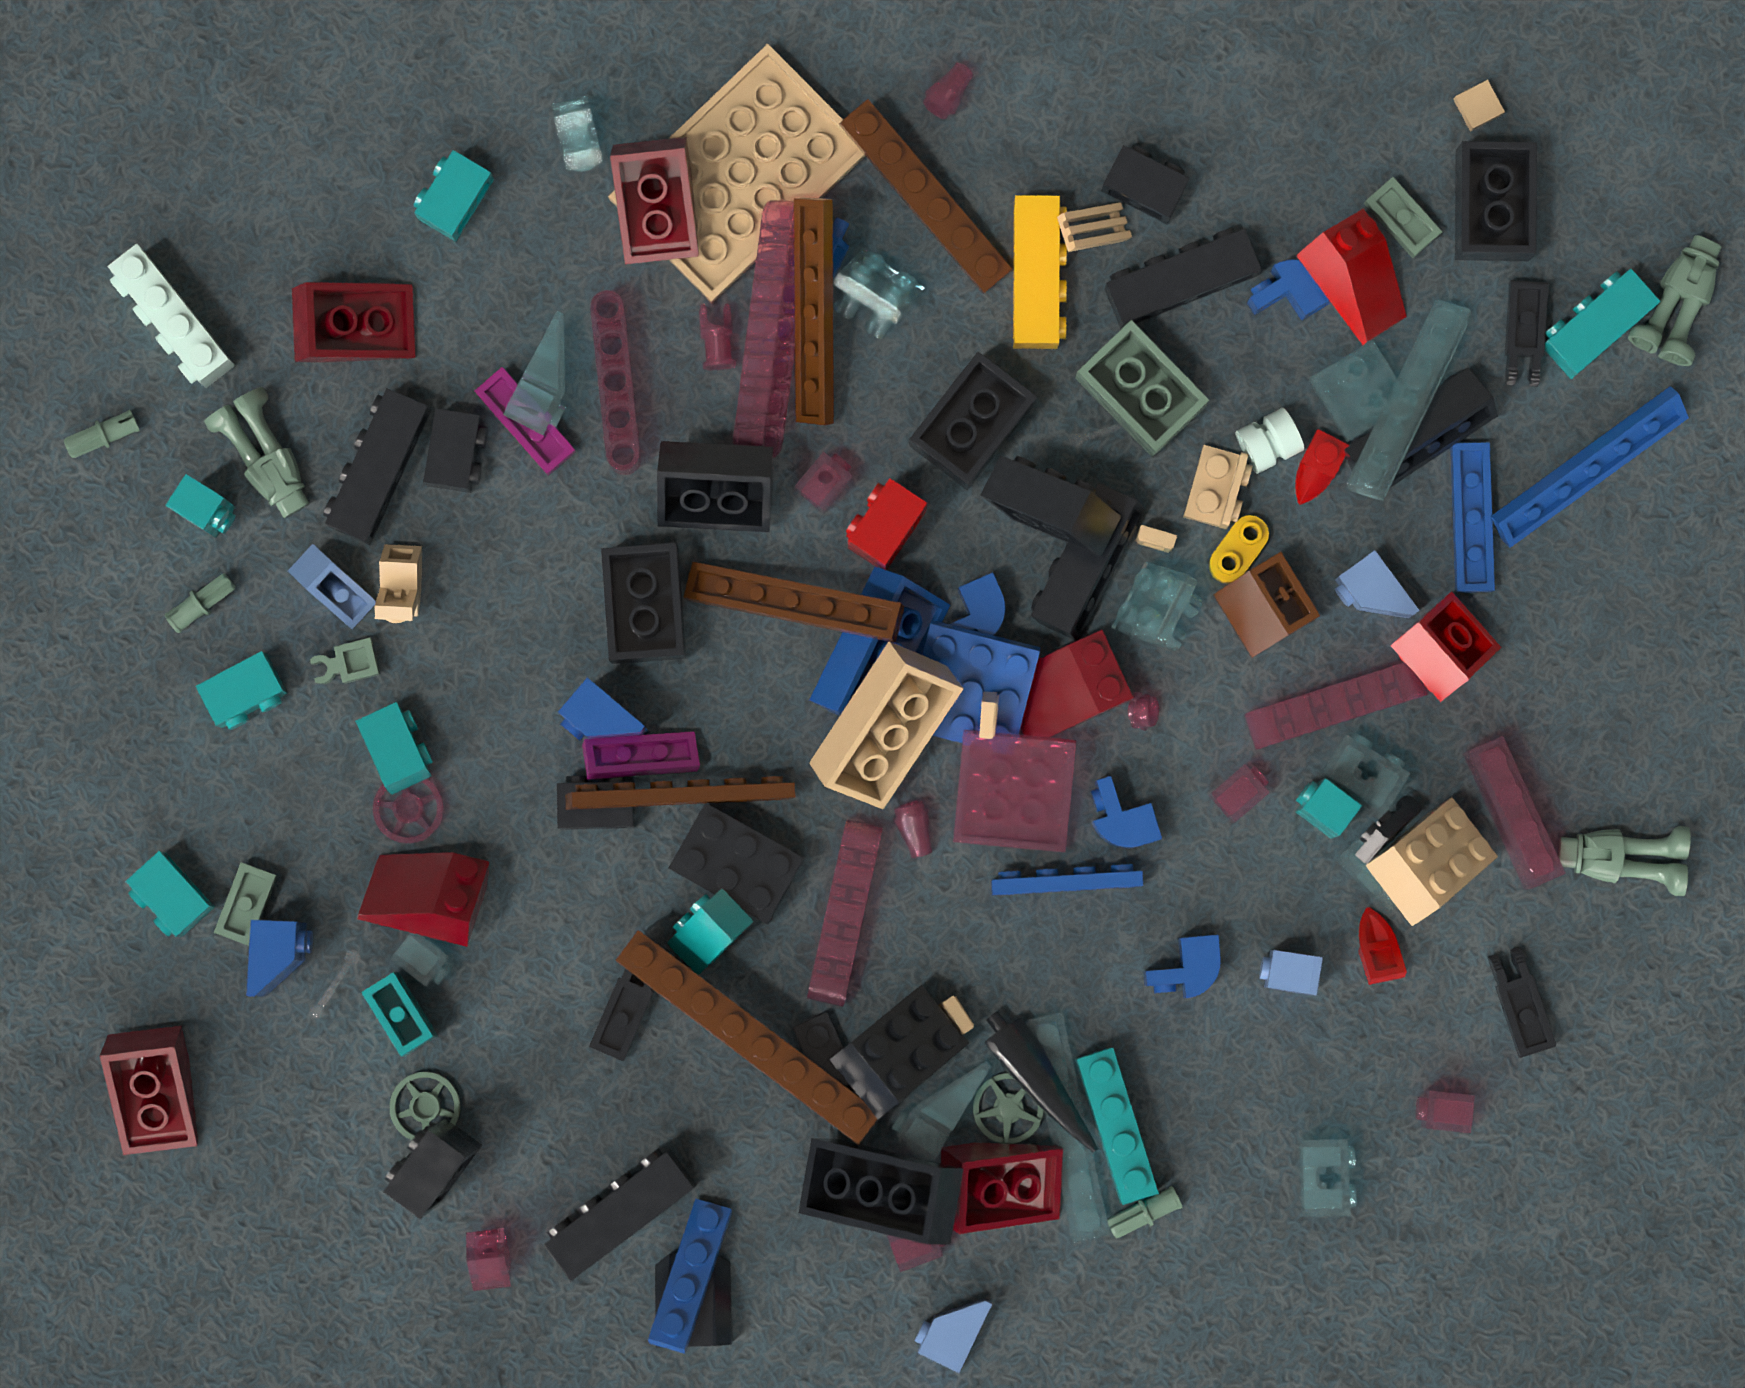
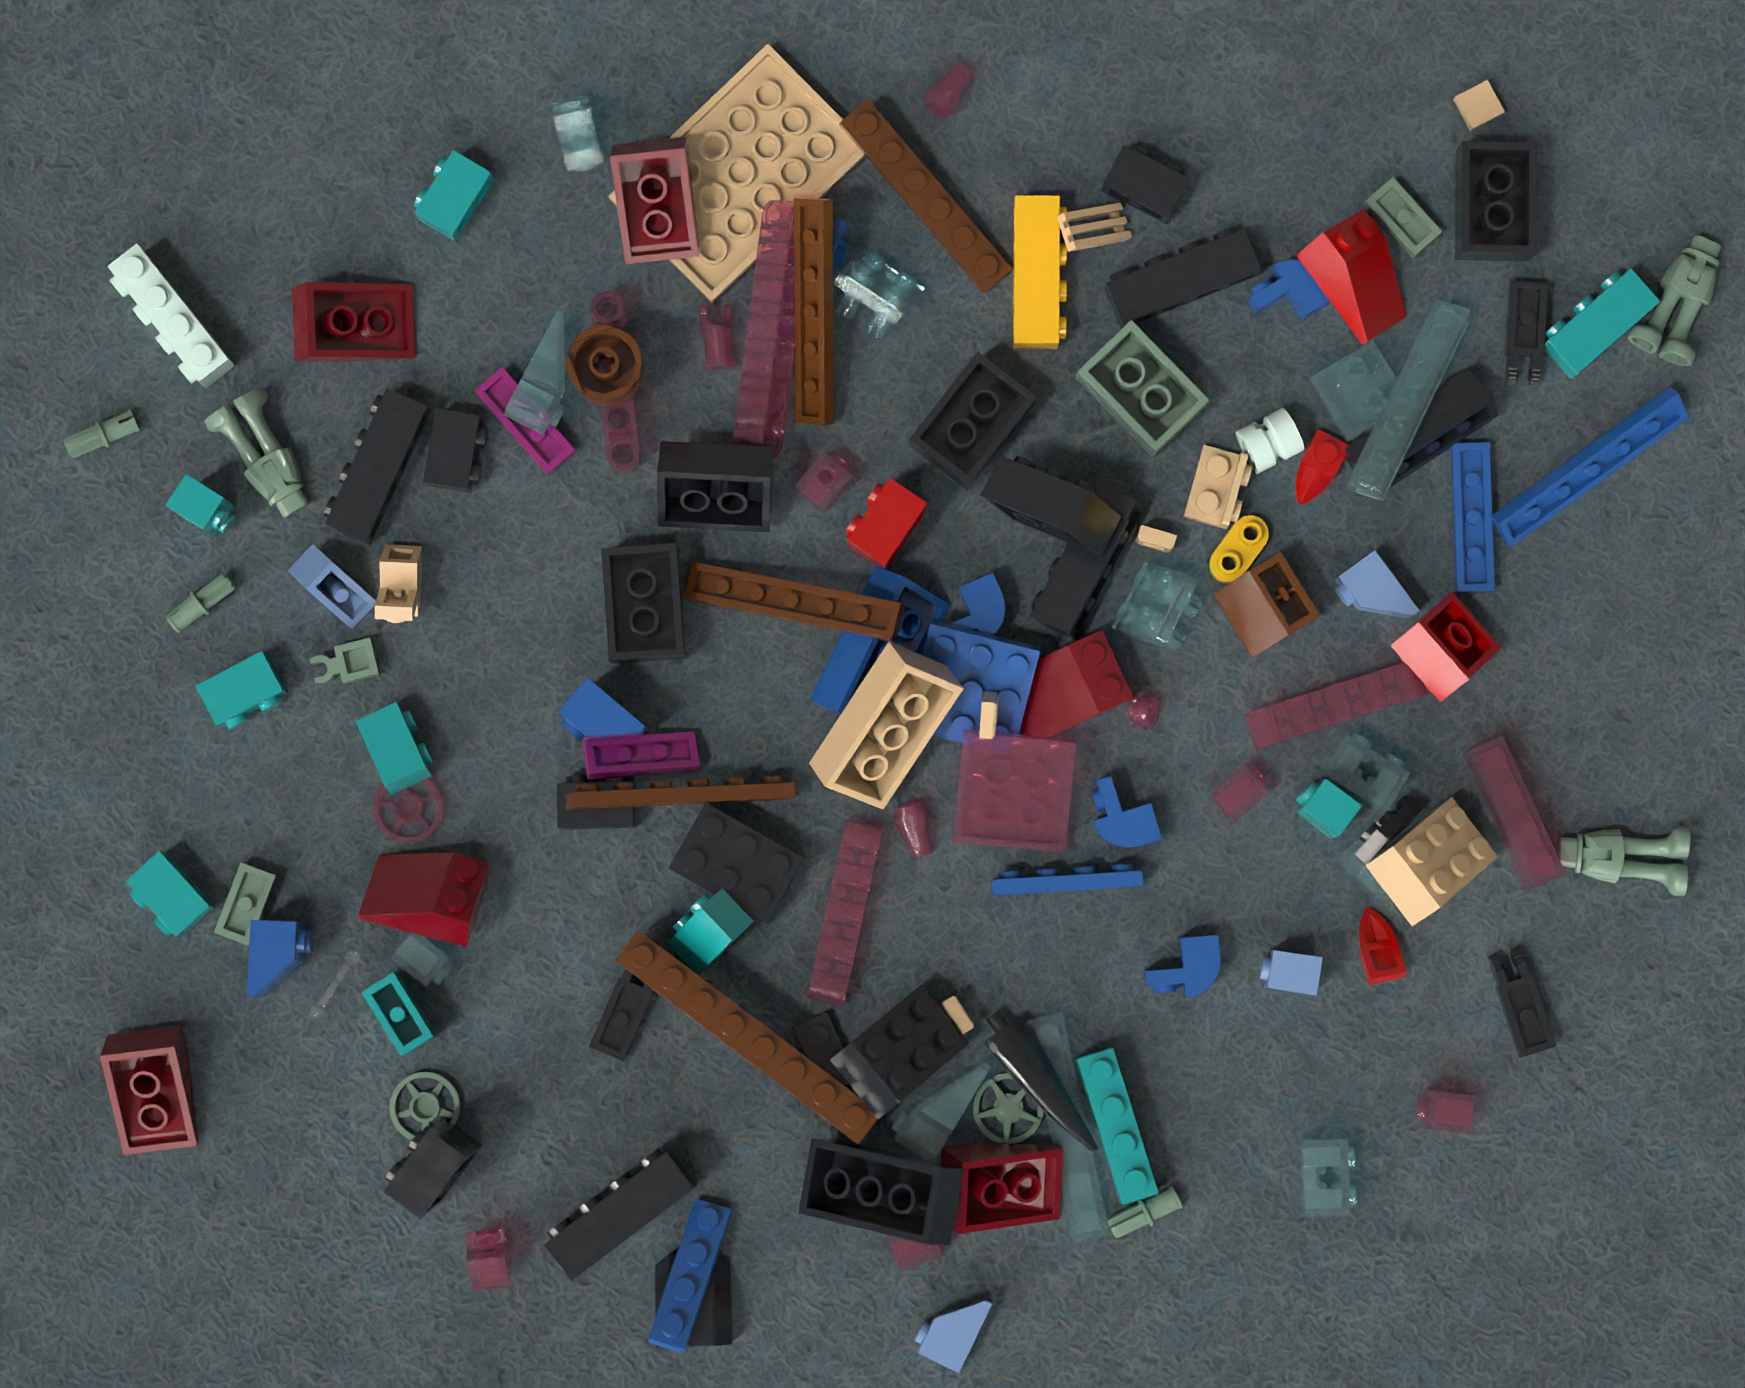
none -> reddish brown brick [566,325,645,407]

